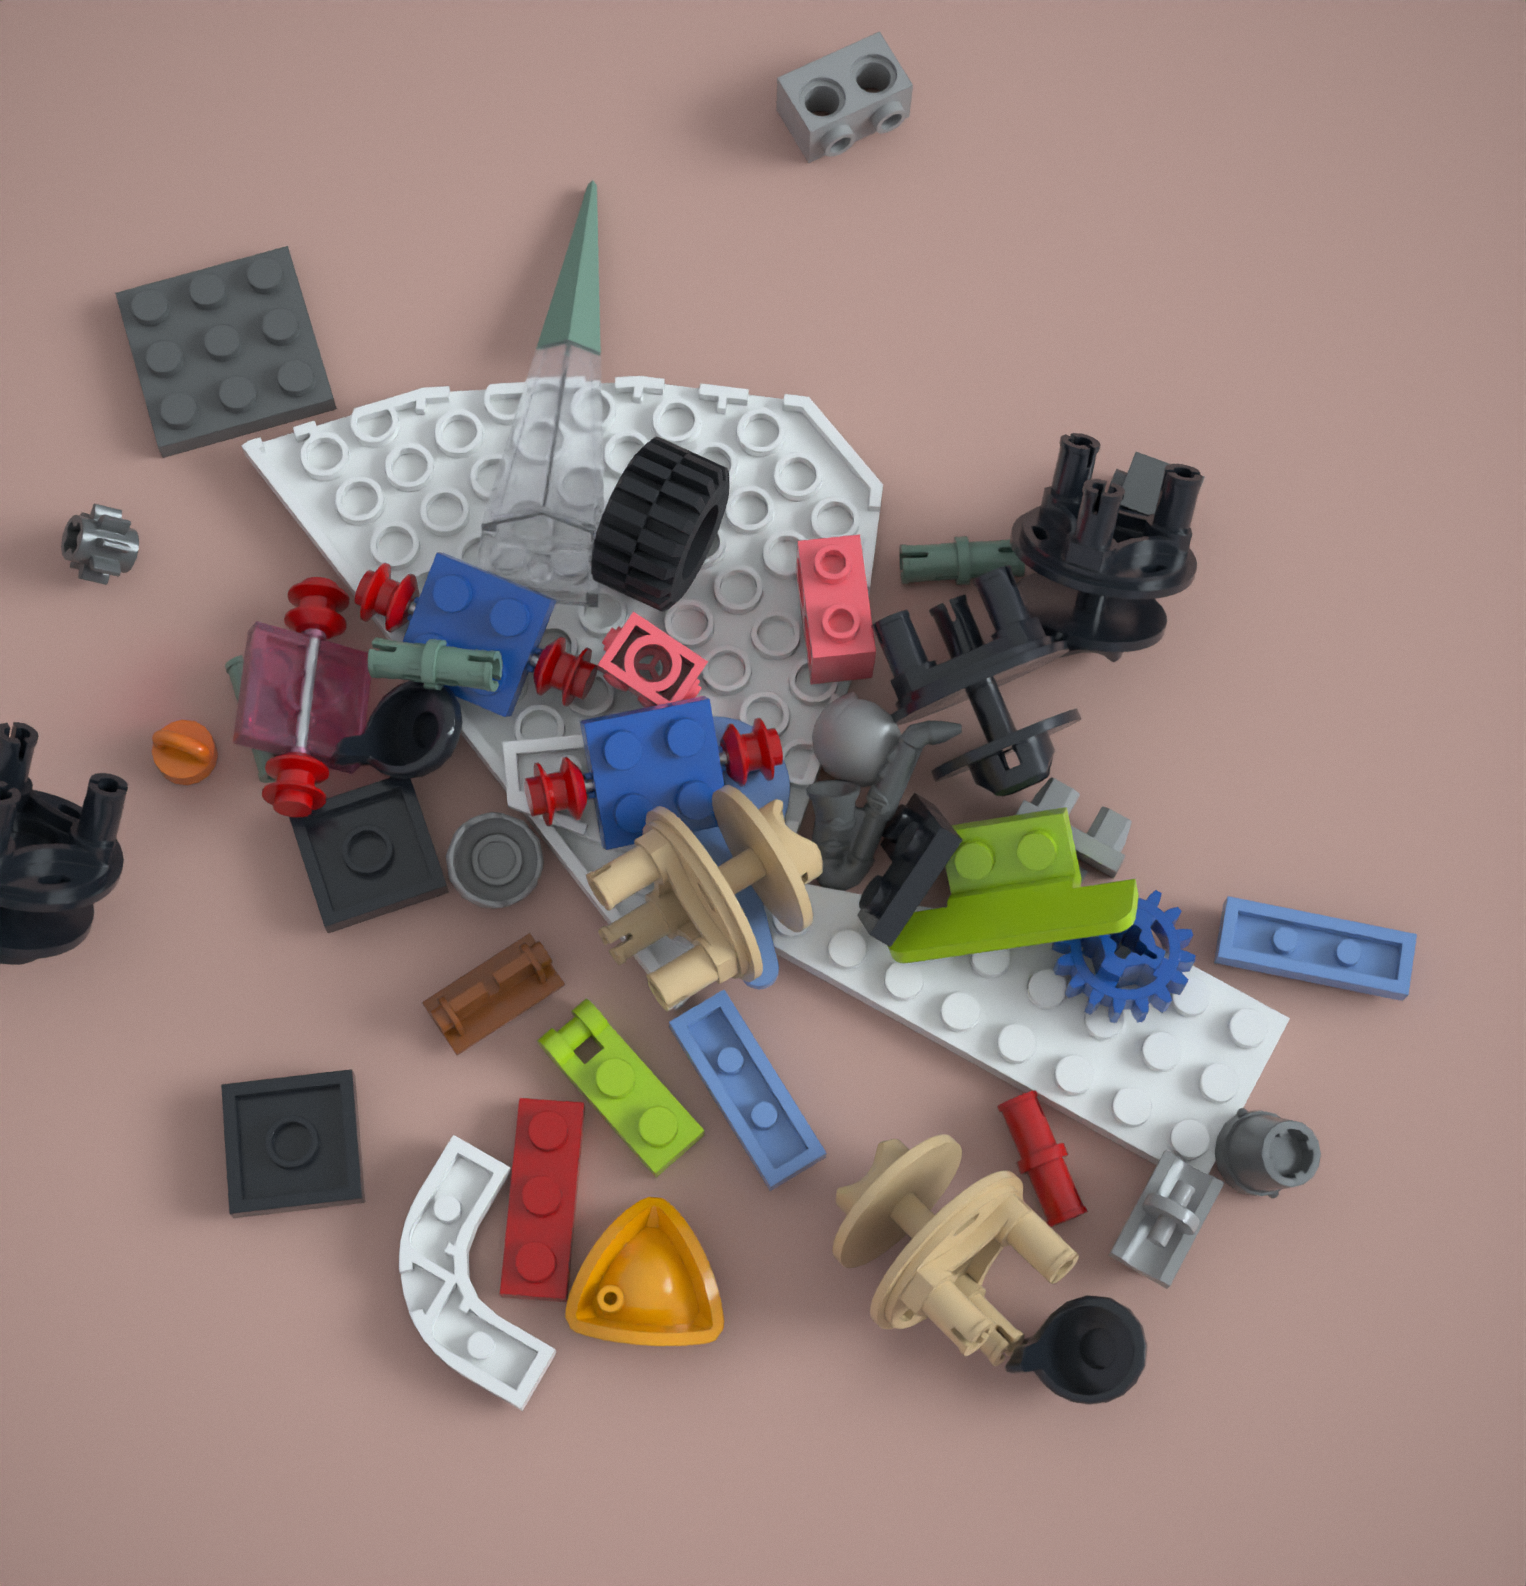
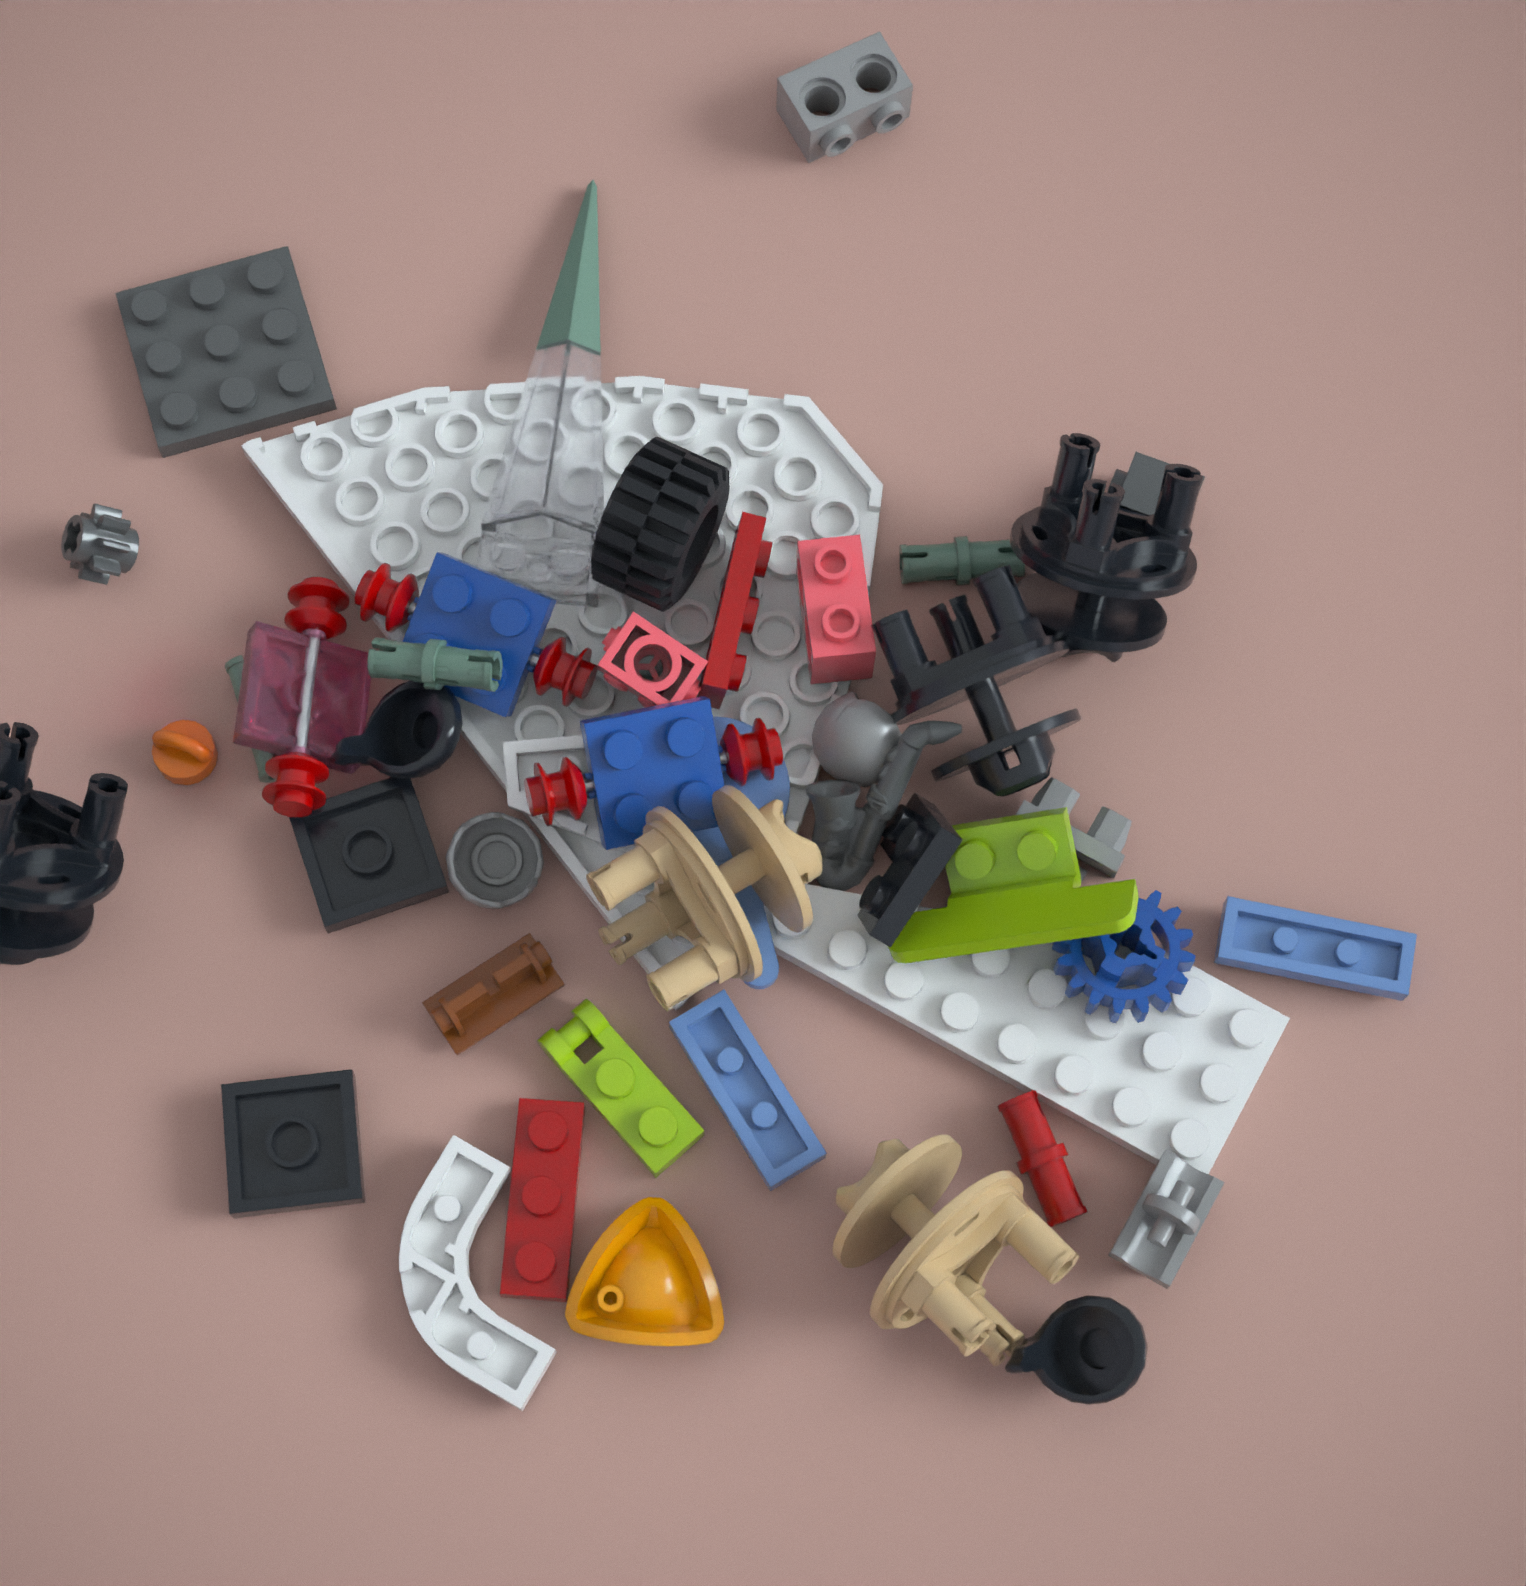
dark grey piece [1215,1108,1321,1198] -> none
none -> red plate [697,511,773,710]

